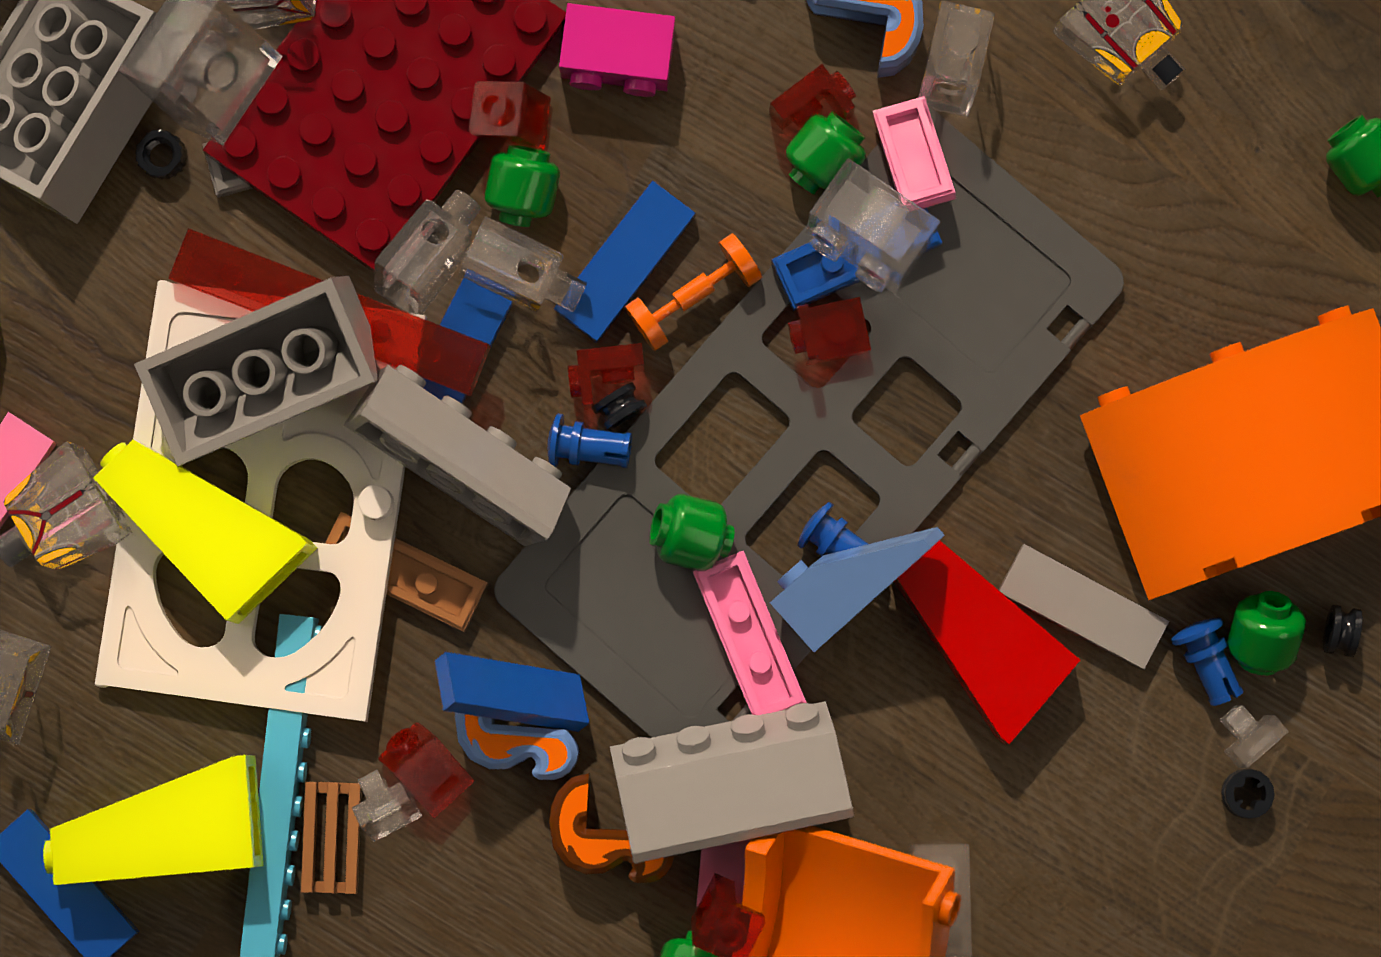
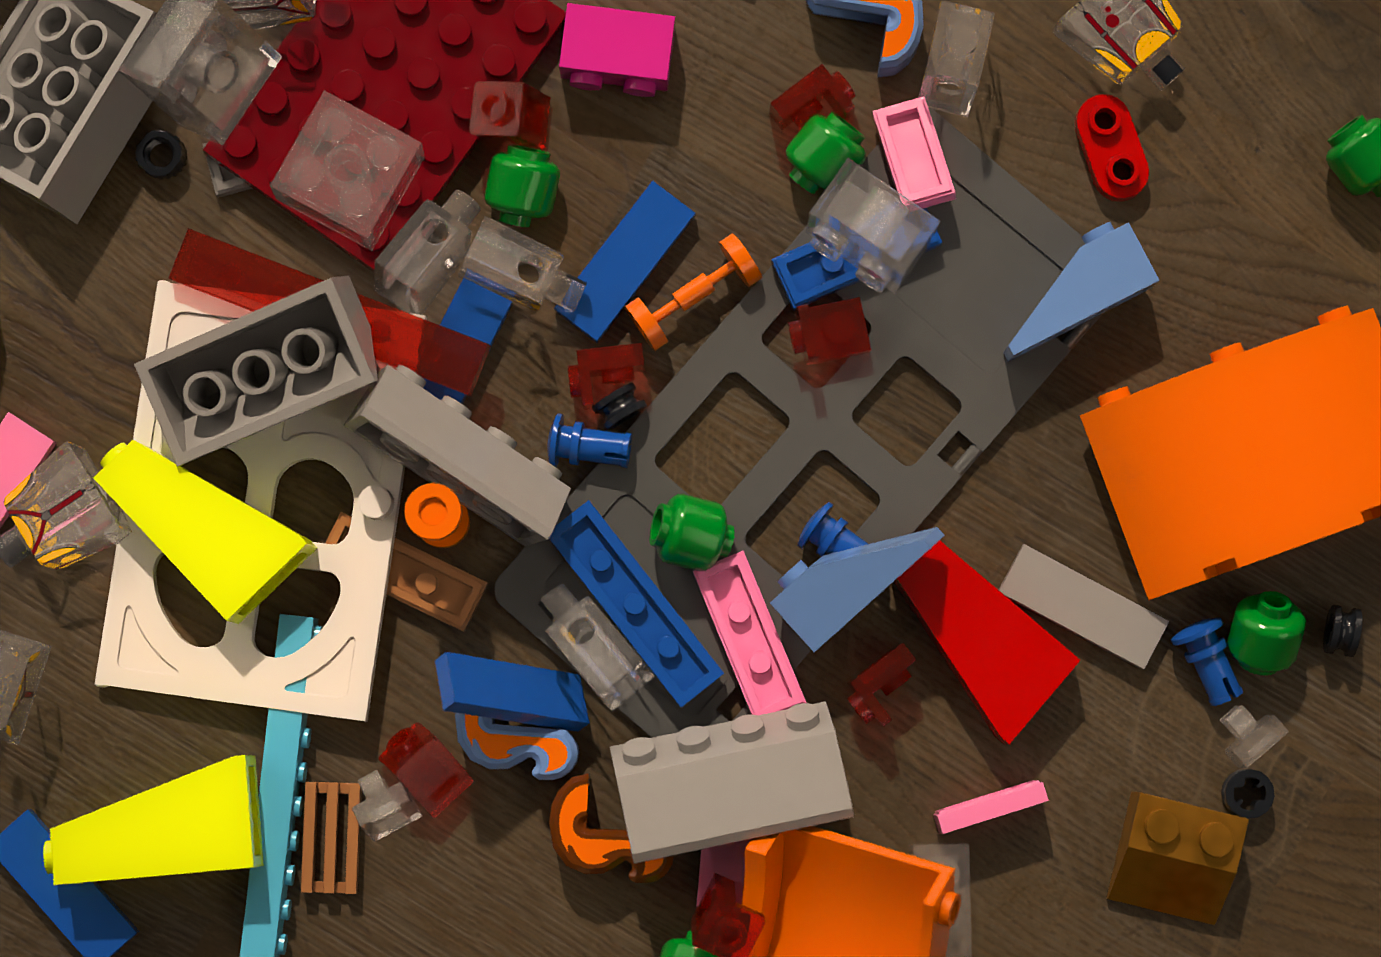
none -> clear brick [270,90,425,251]
none -> orange wheel [405,483,470,548]
none -> clear torso [538,584,654,712]
none -> blue plate [548,500,724,708]
none -> clear red bracket [847,643,916,727]
none -> bright pink tile [933,780,1049,834]
none -> medium blue slope [1003,222,1160,362]
none -> red plate [1074,94,1149,202]
none -> pearl gold slope [1106,792,1249,925]

